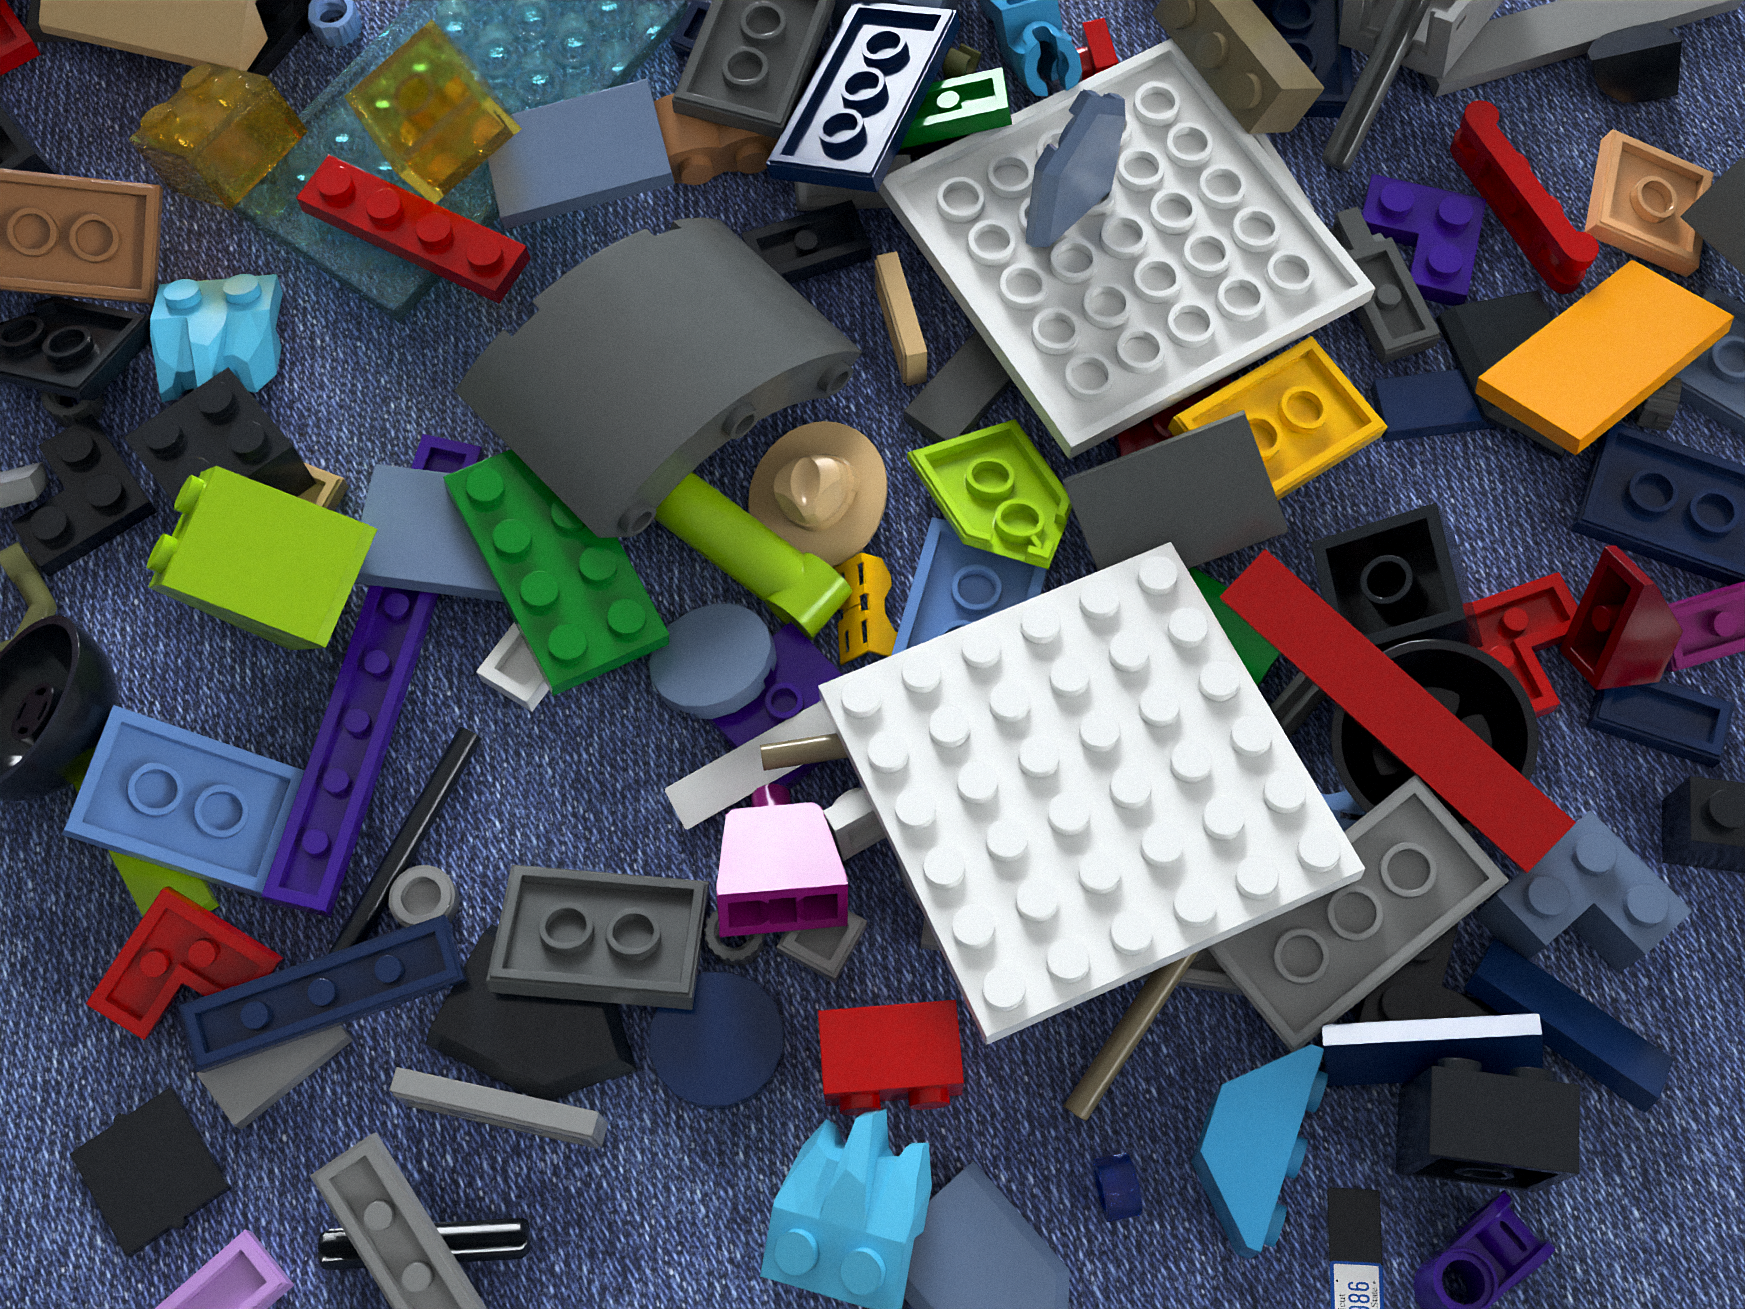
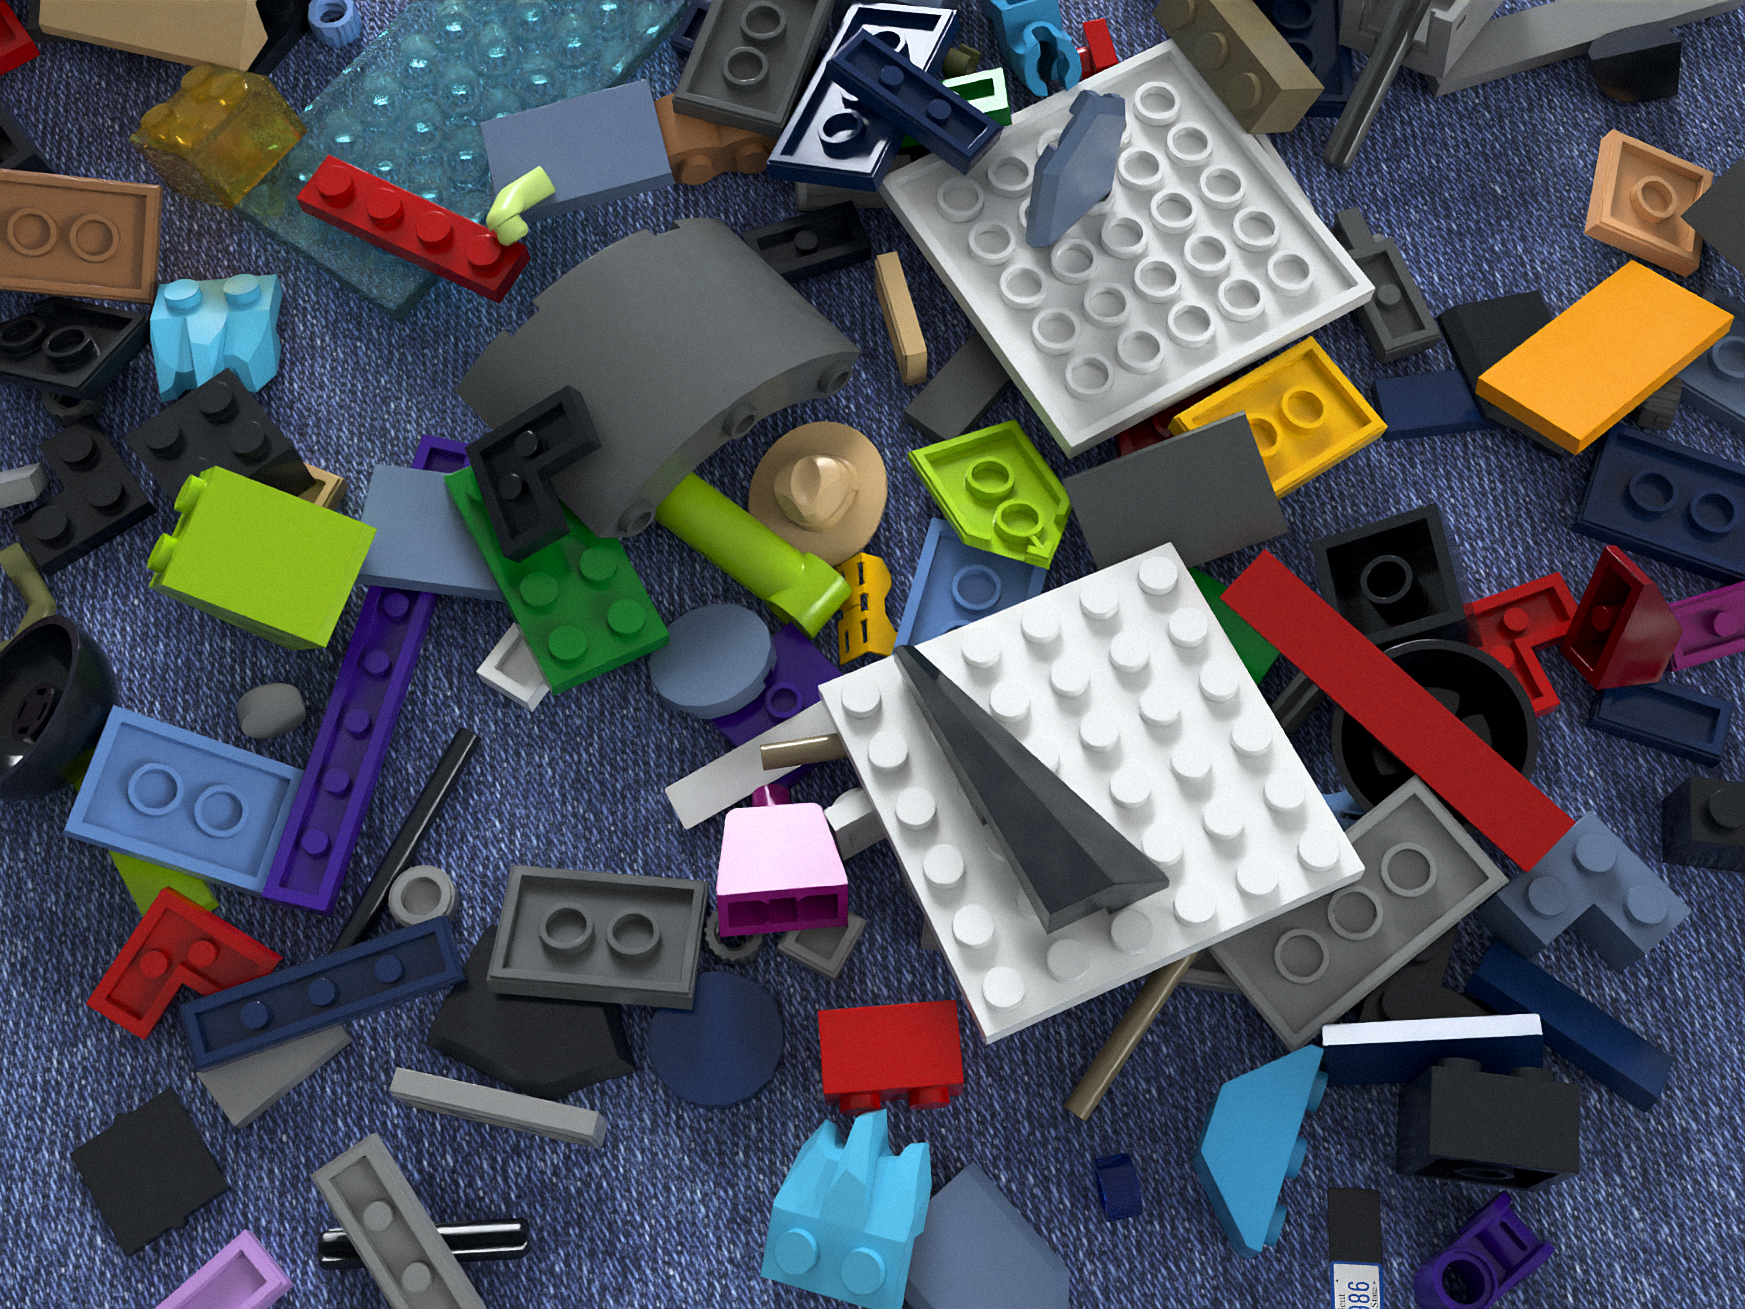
clear yellow brick [344,19,522,204] -> none
dark purple plate [1361,174,1487,306] -> none
red plate [1450,100,1599,294] -> none
none -> light grey tile [236,683,306,739]
none -> black plate [465,385,602,563]
none -> yellowish green arm [486,166,556,246]
none -> dark blue tile [824,27,1004,176]
none -> black wedge [893,645,1170,935]

